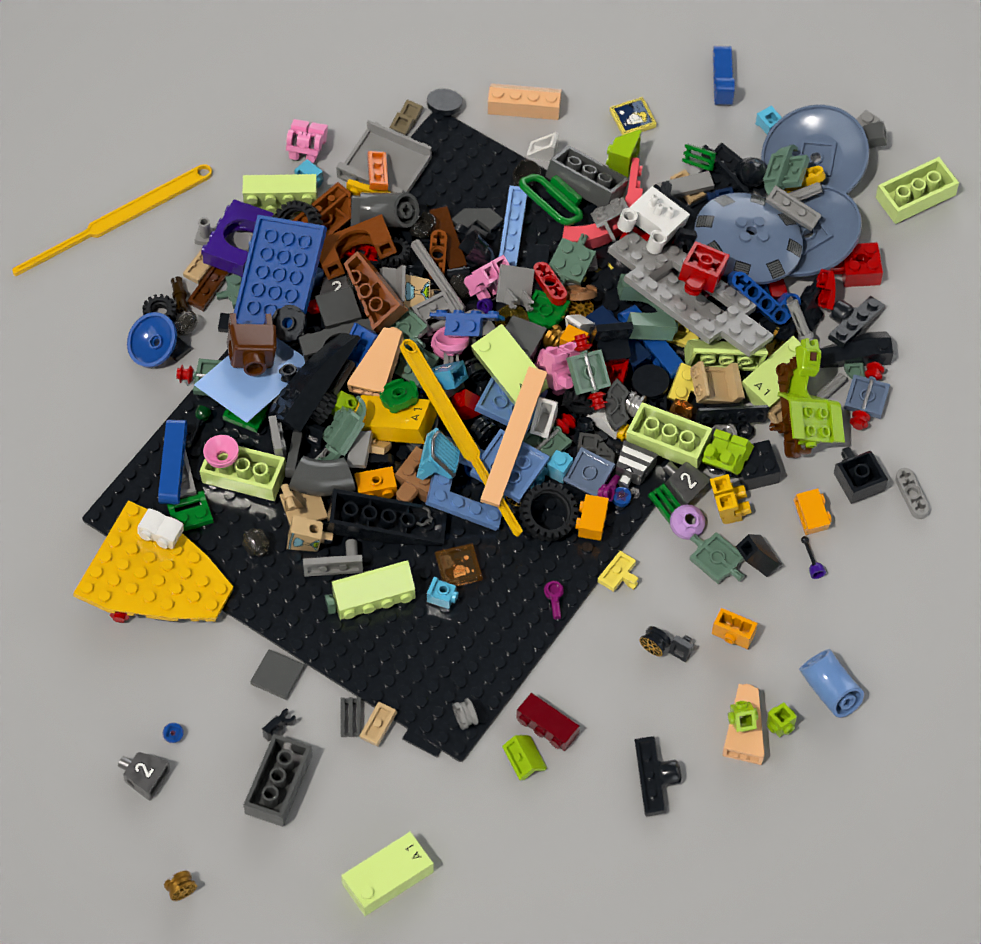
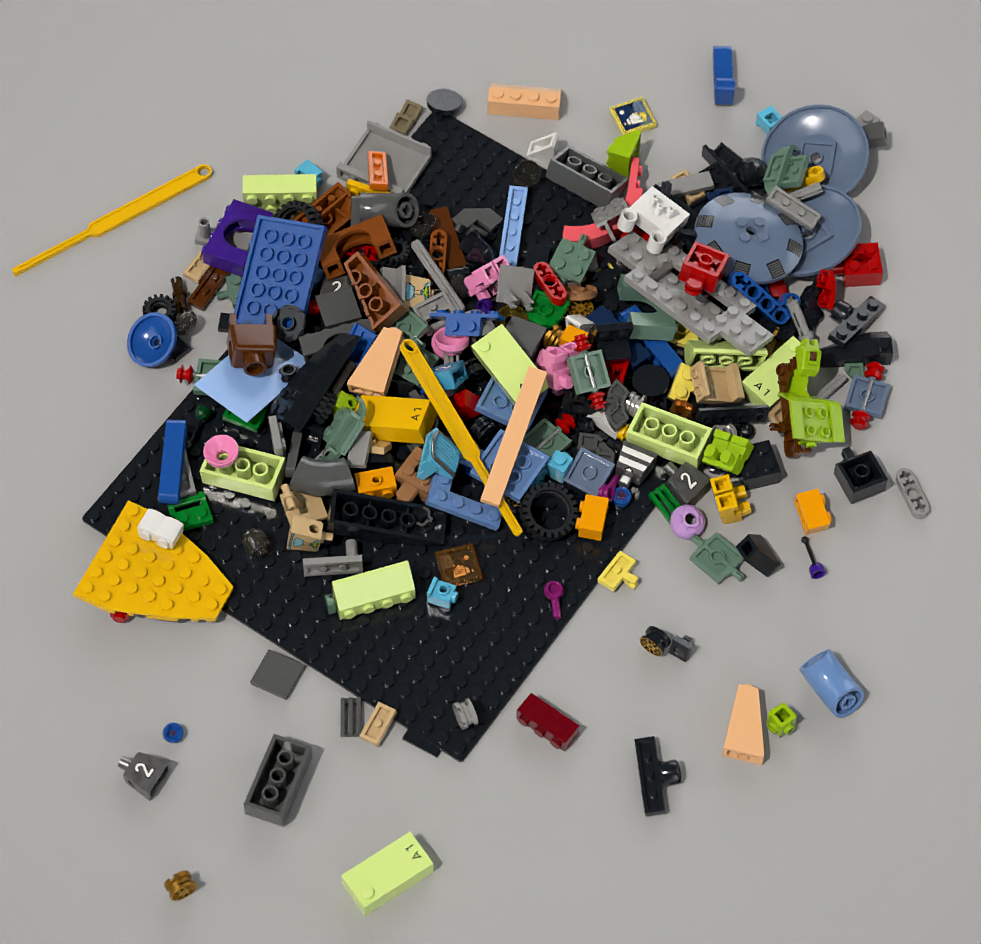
black plate [262,708,296,742] -> none
bright pink hips [286,119,328,163] -> none
green plate [380,379,419,413] -> none
lime panel [502,735,547,780] -> none
green bar [519,174,583,226] -> none
white slope [530,397,558,439] -> none
green tile [682,144,716,171] -> none
light orange brick [712,608,758,650] -> none
lime brick [728,701,758,732] -> none
yellowish green brick [875,157,959,224] -> none

